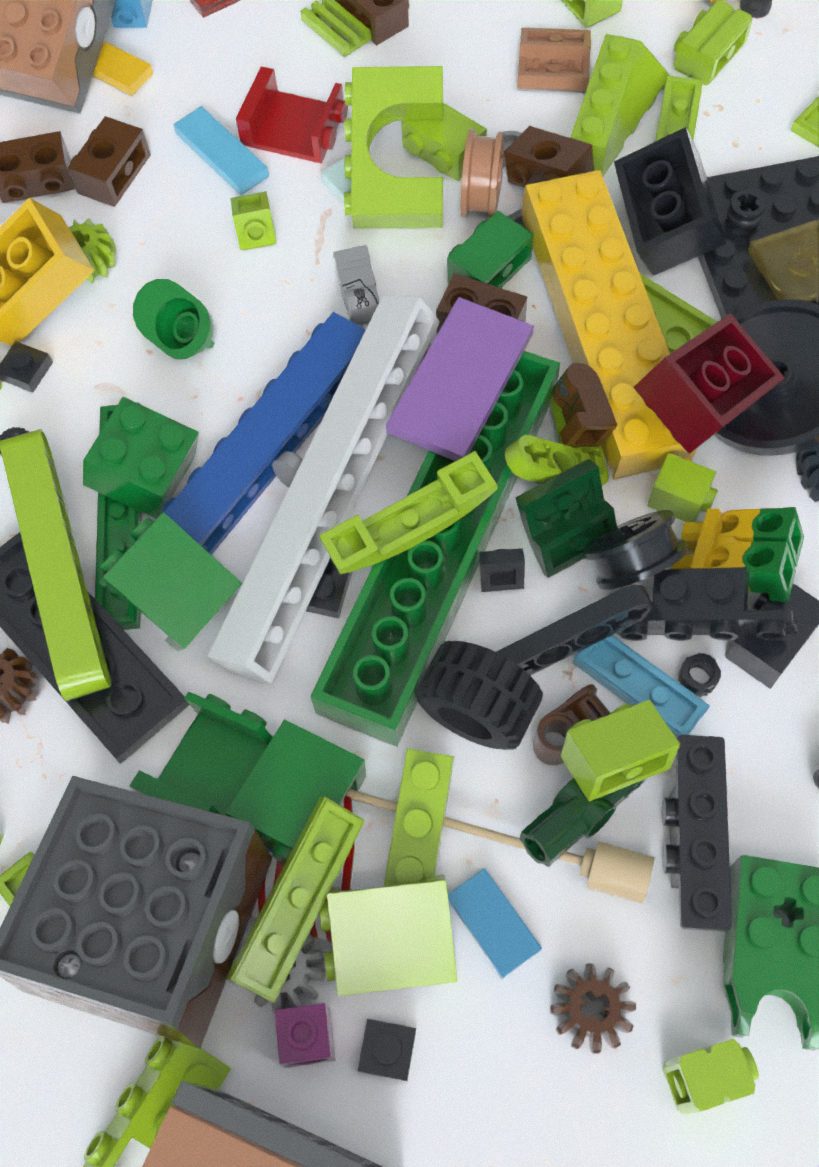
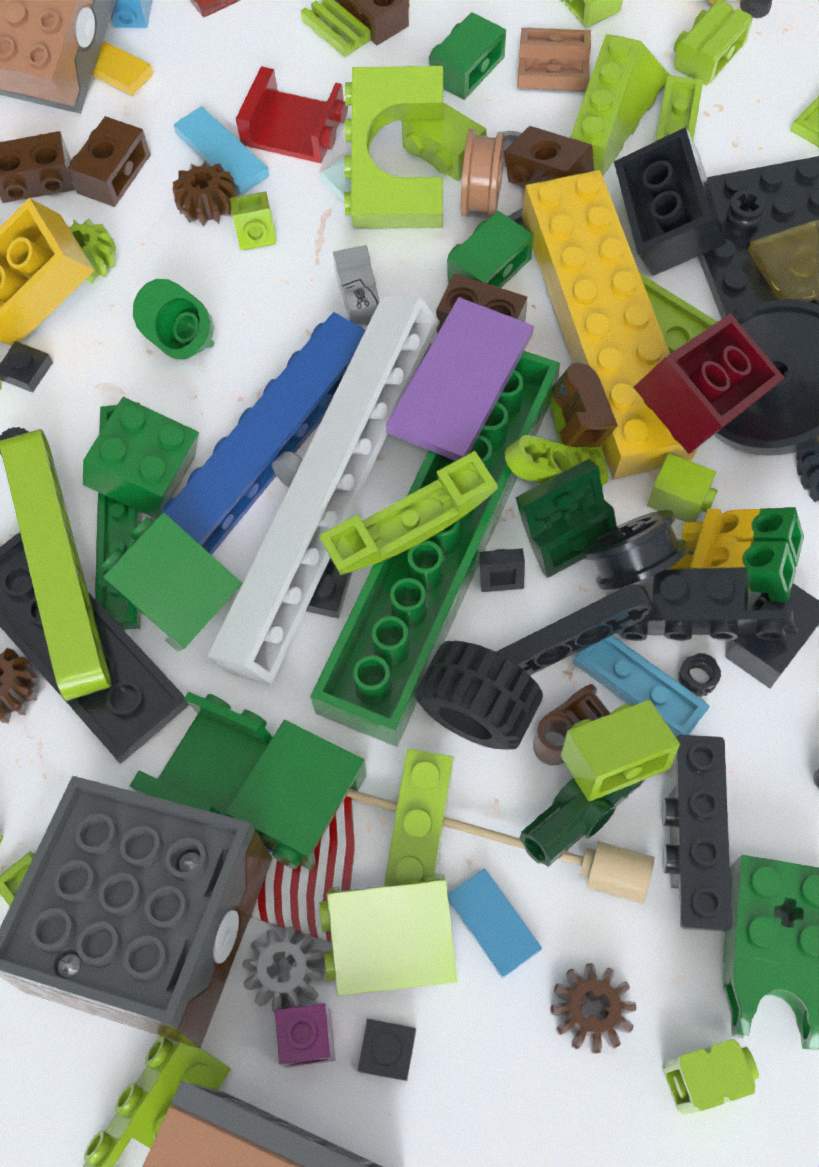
lime tile [226,797,365,1003] -> none
none -> reddish brown gear [172,160,237,226]
none -> green brick [428,12,506,100]

